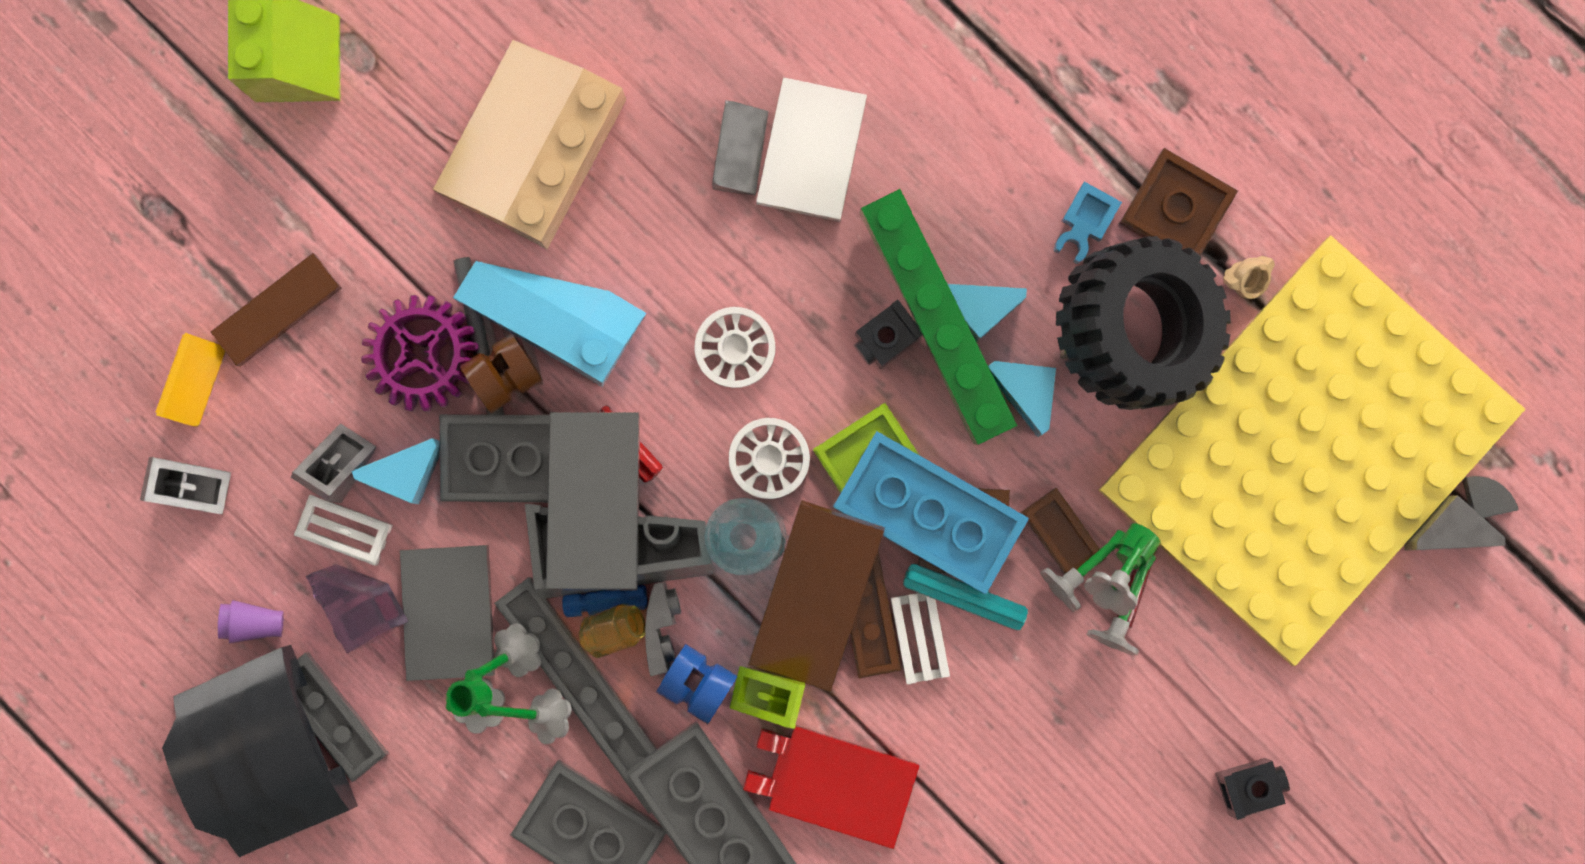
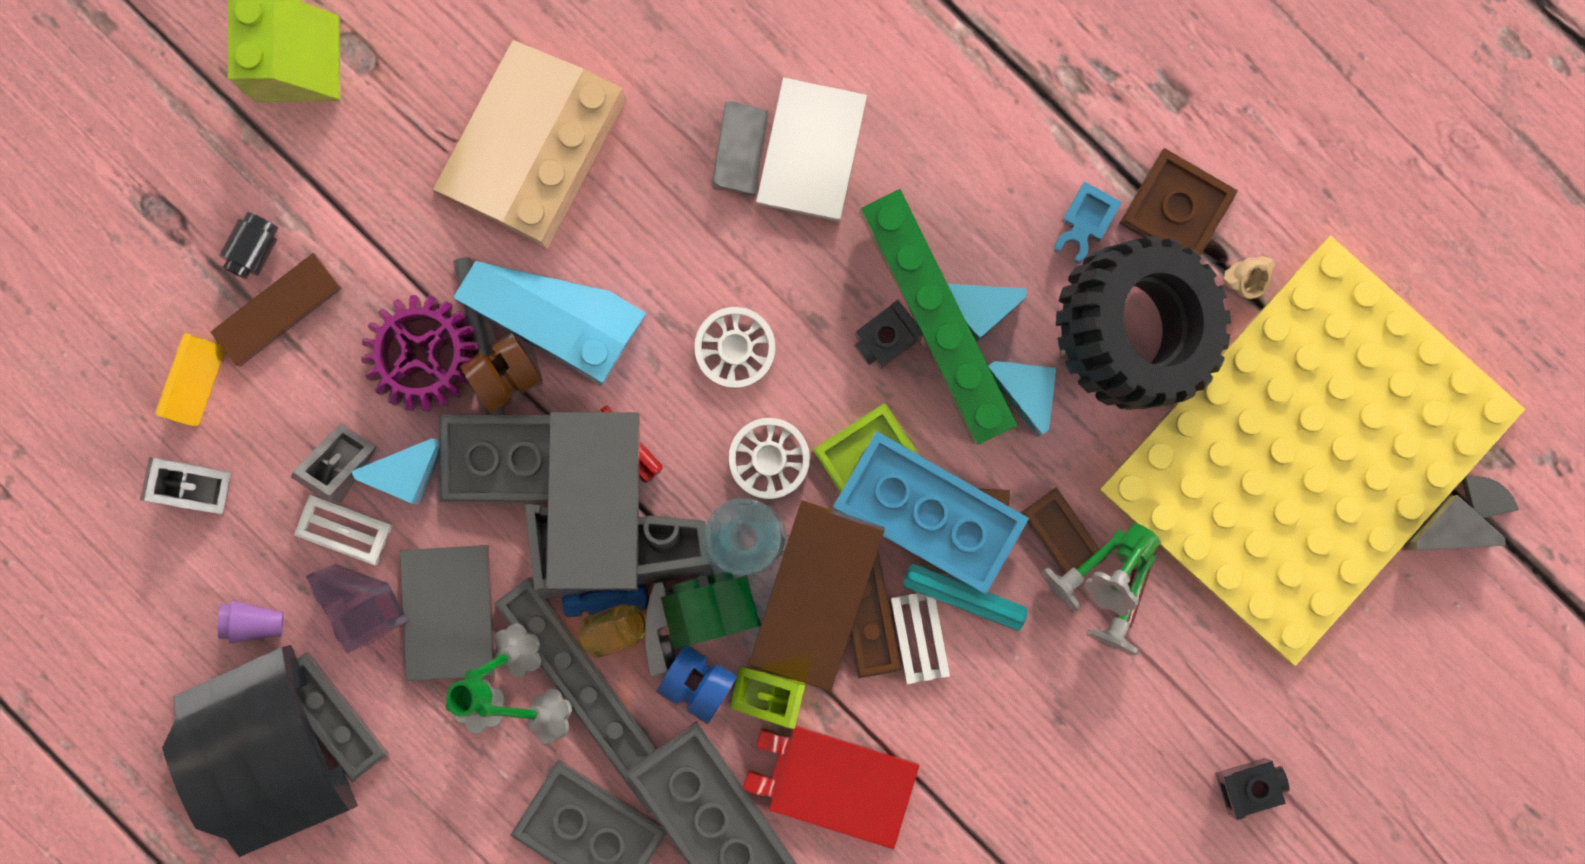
none -> black brick [219,212,279,279]
none -> dark green brick [661,570,760,649]

